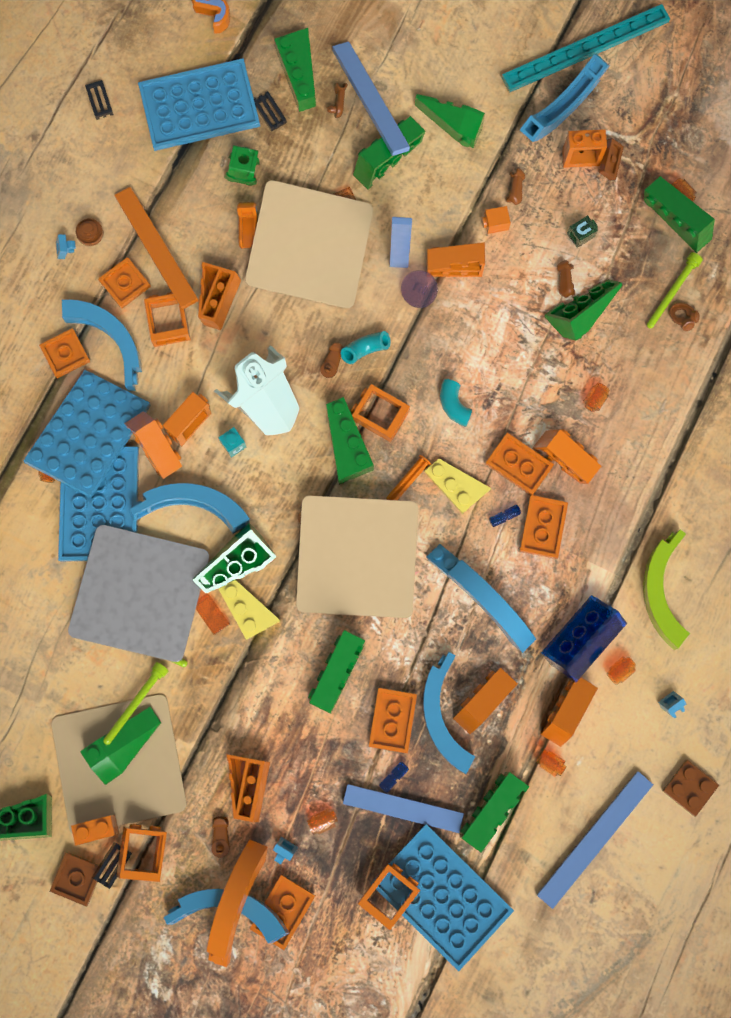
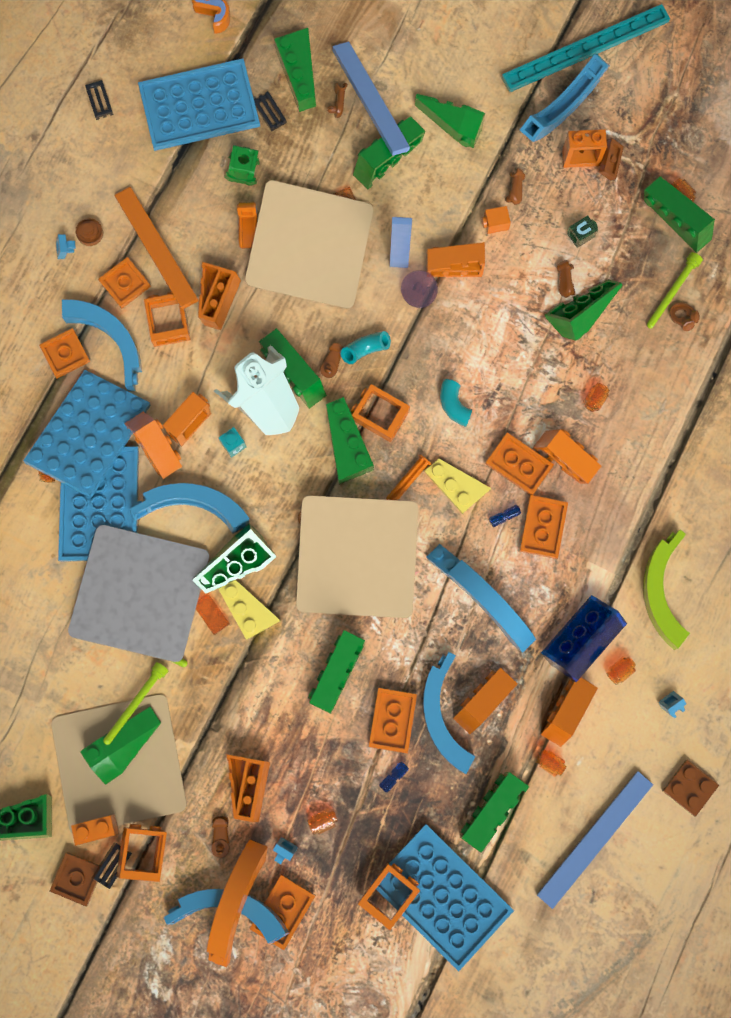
medium blue tile [343,784,464,833] -> none
none -> green wedge [259,328,327,409]

